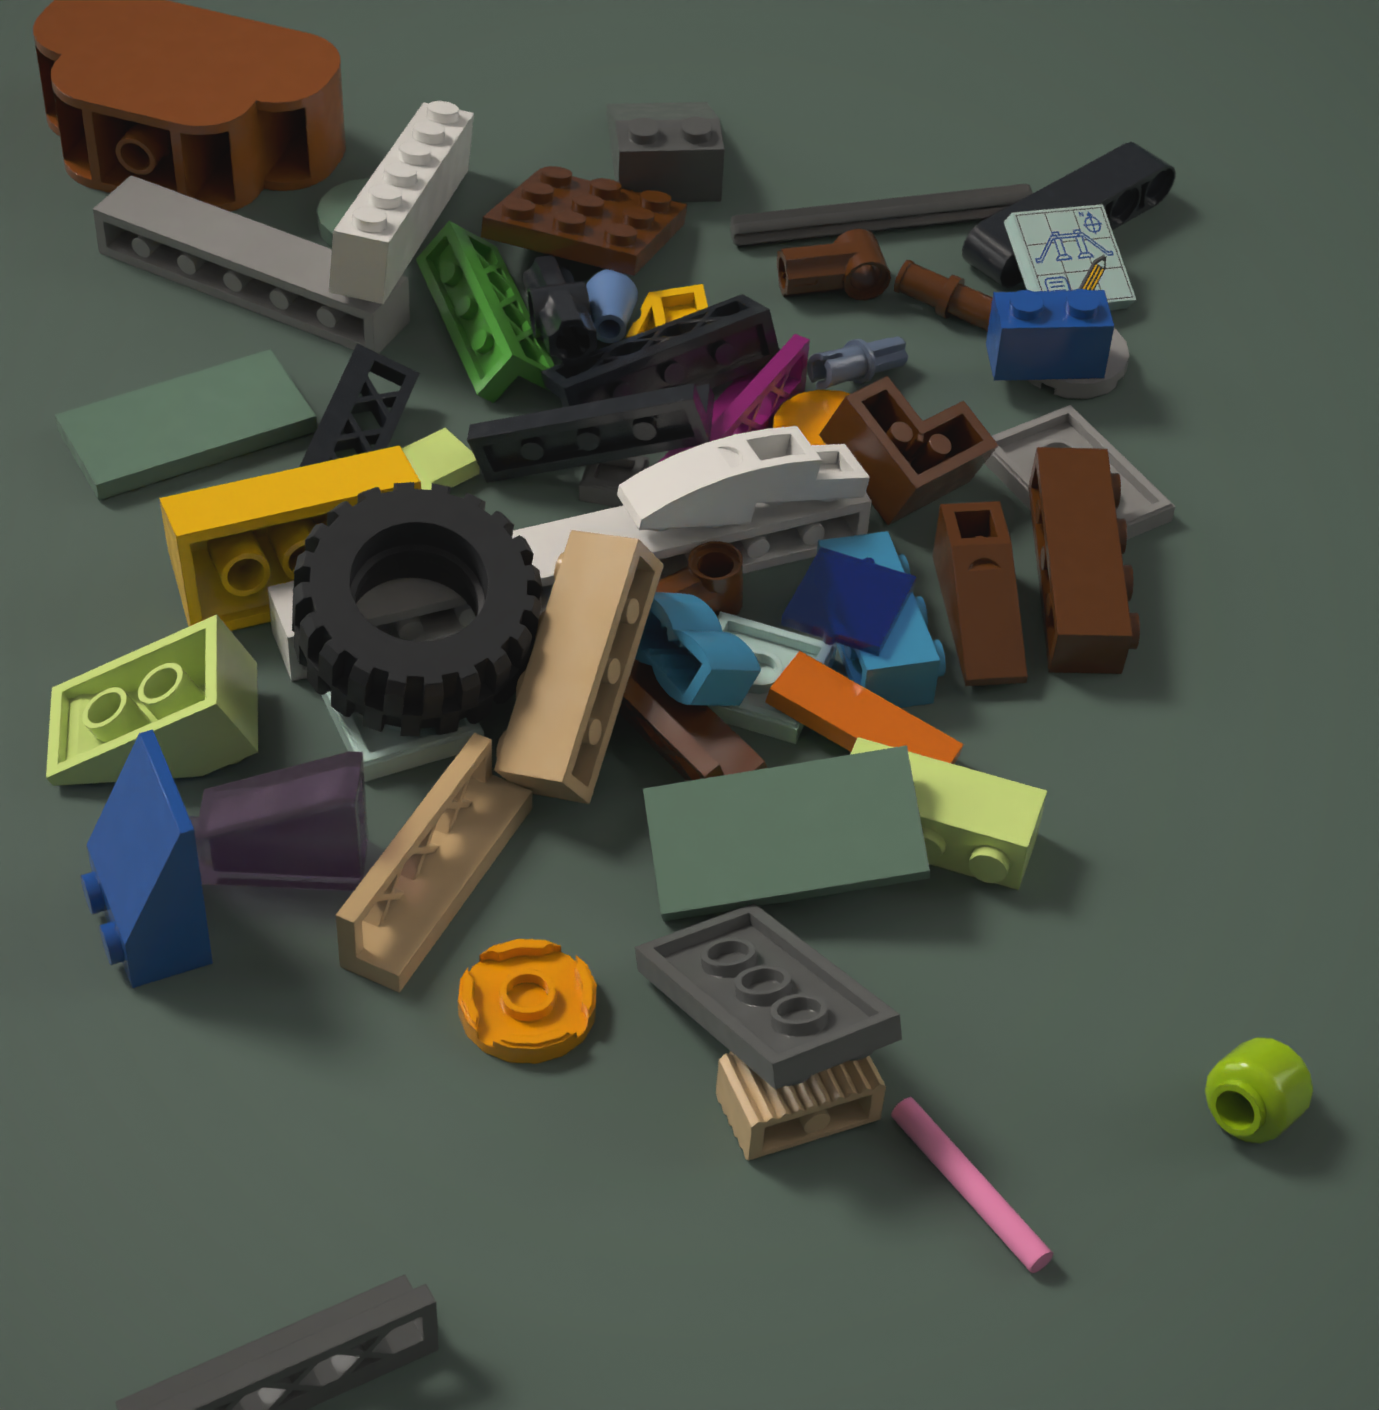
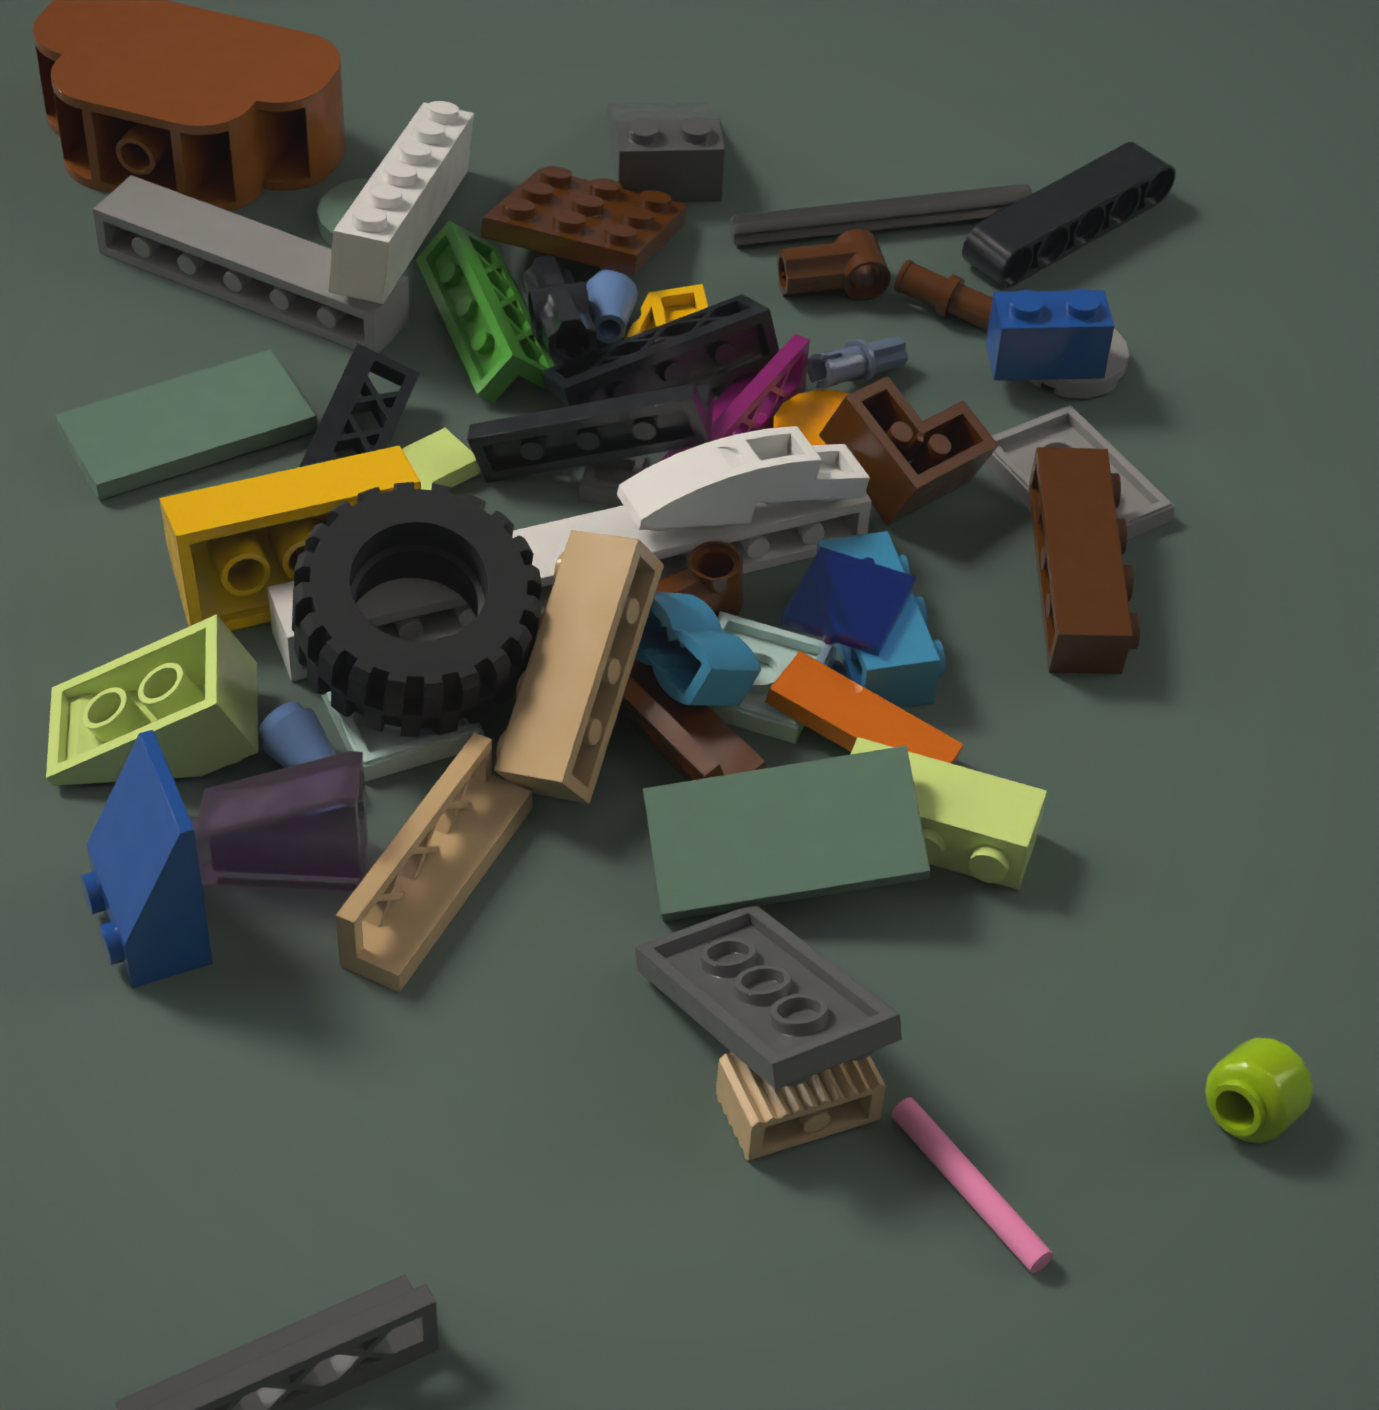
light orange tile [458,939,597,1064] -> none
reddish brown slope [932,501,1028,686] -> none
light aqua tile [1004,204,1136,310] -> none
none -> medium blue cone [258,701,349,797]

